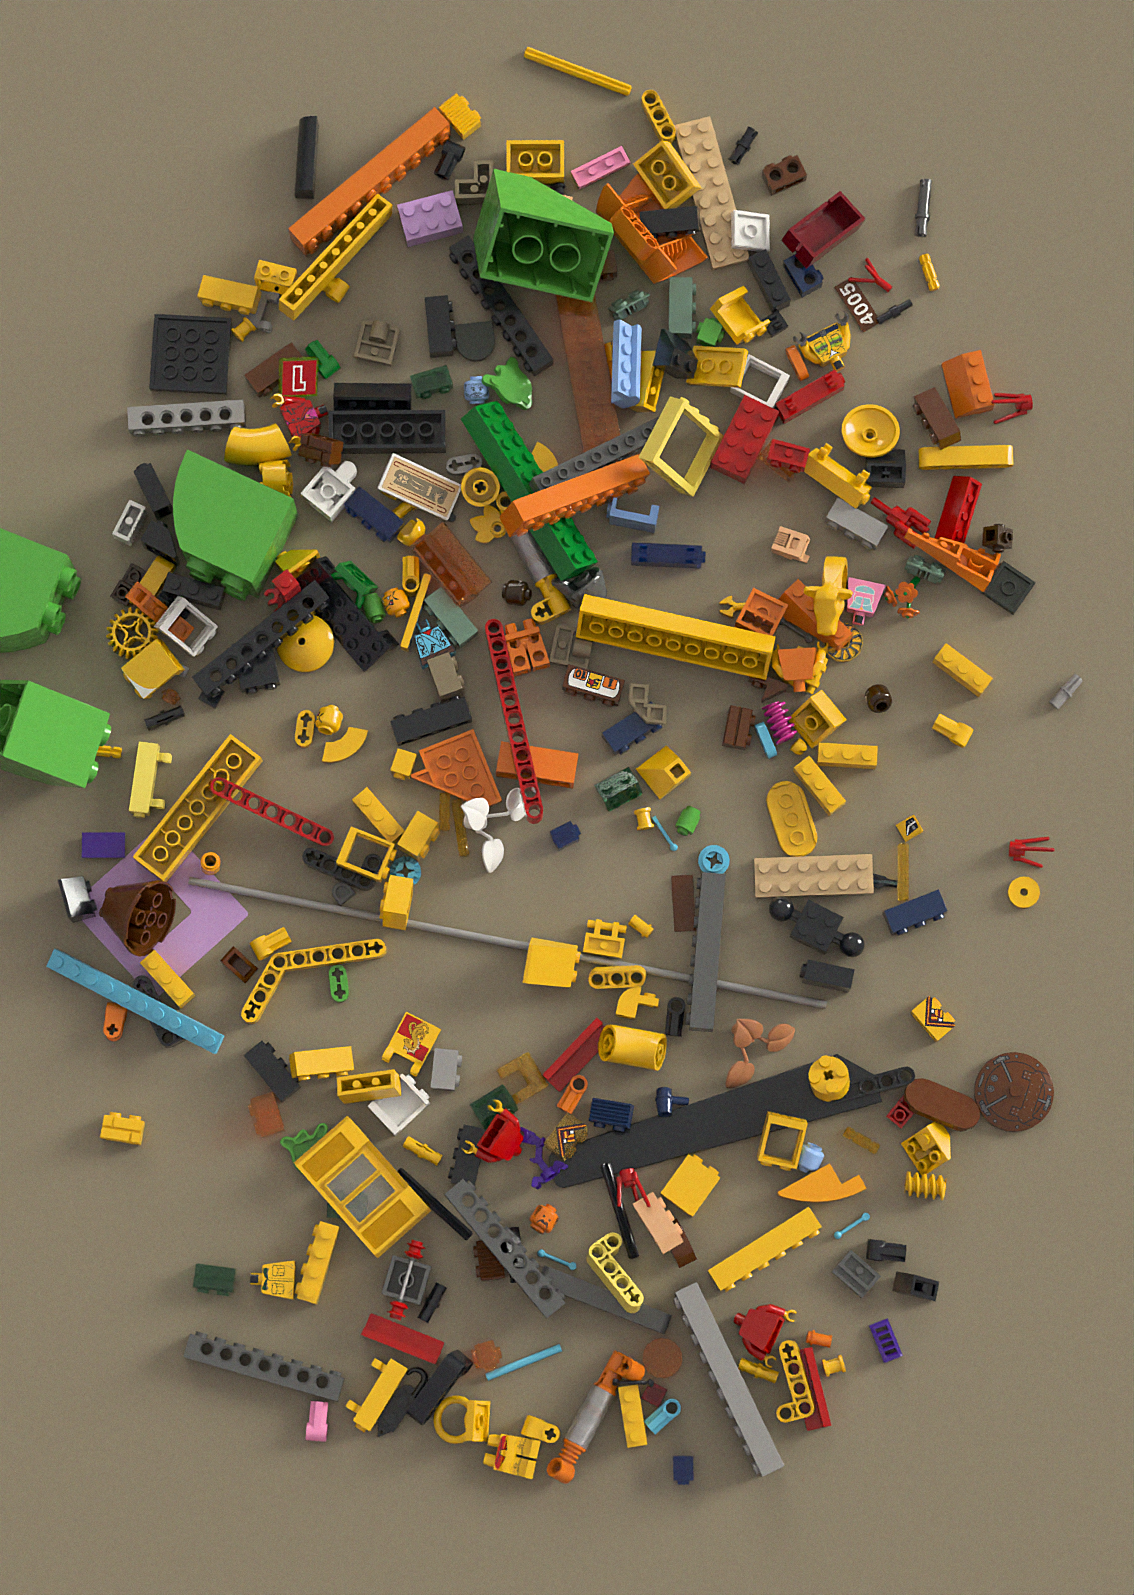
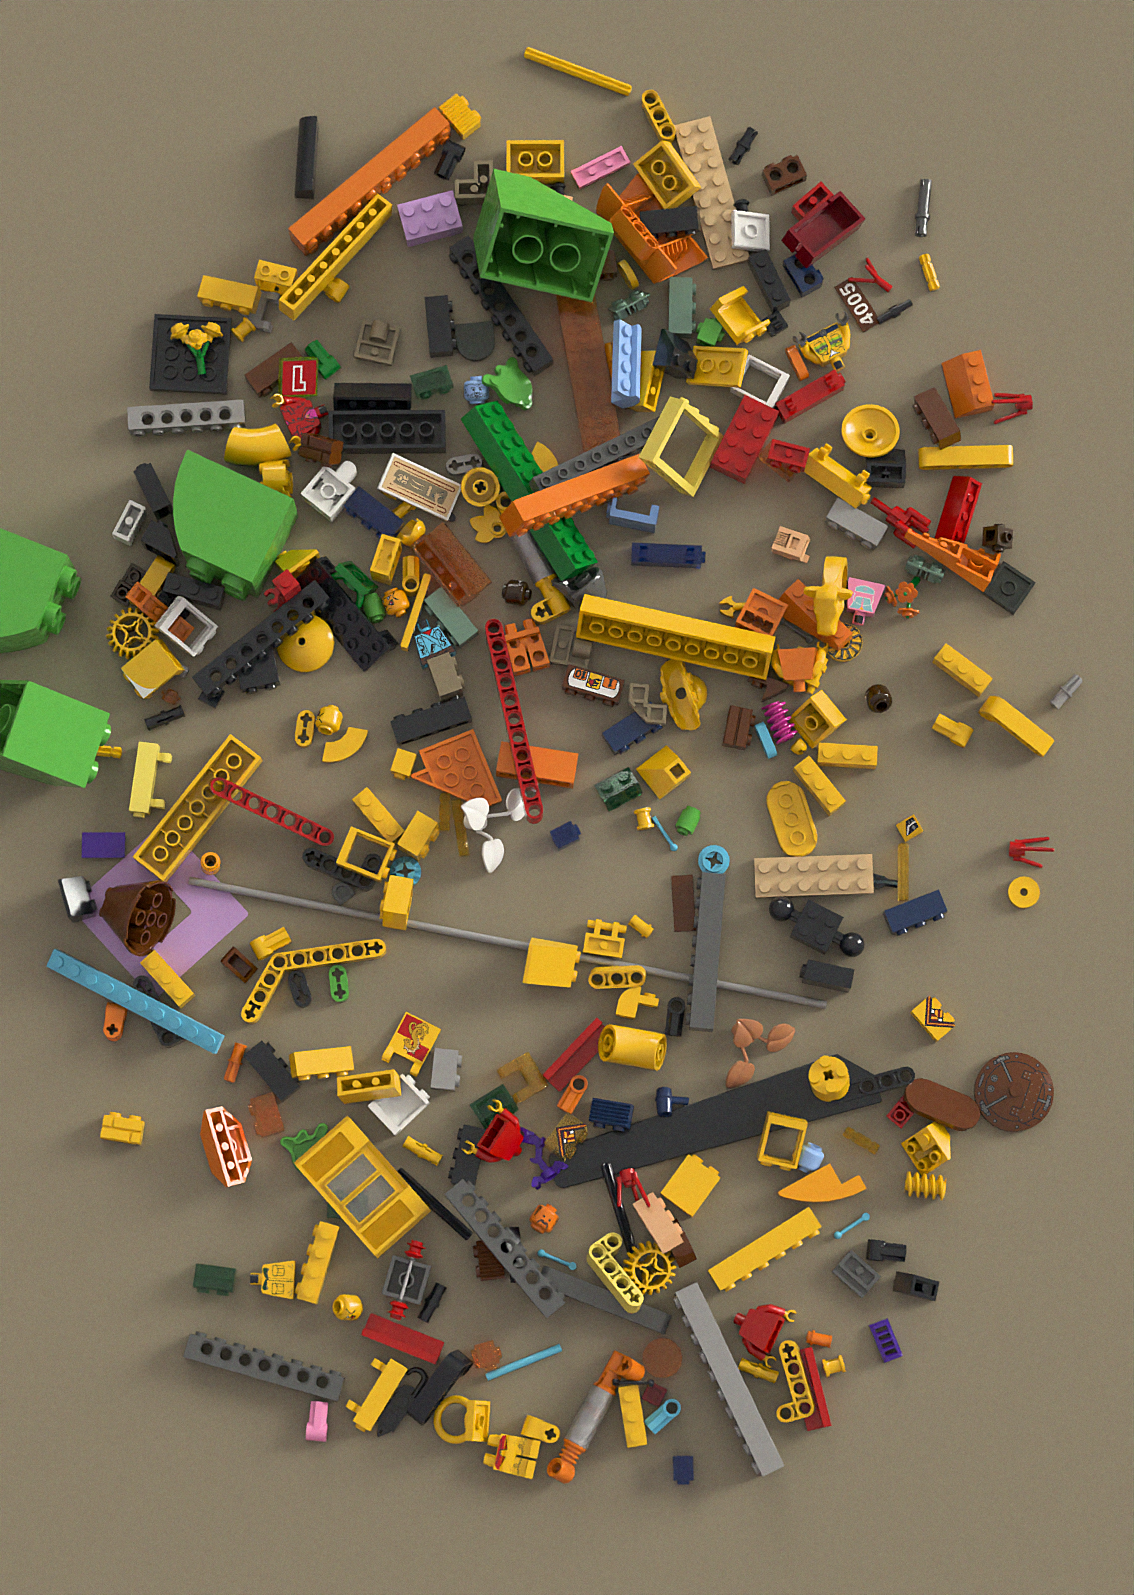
none -> yellow plant [170,322,223,375]
none -> orange wedge [200,1106,252,1187]
none -> orange axle [224,1042,247,1083]
none -> black beam [288,970,312,1008]
none -> yellow head [332,1294,363,1321]
none -> yellow window [370,534,402,586]
none -> yellow piece [617,259,639,290]
none -> yellow gear [622,1241,676,1295]
none -> yellow piece [660,659,708,730]
none -> black piece [733,199,750,212]
none -> red brick [791,181,834,221]
none -> yellow beam [978,696,1054,757]

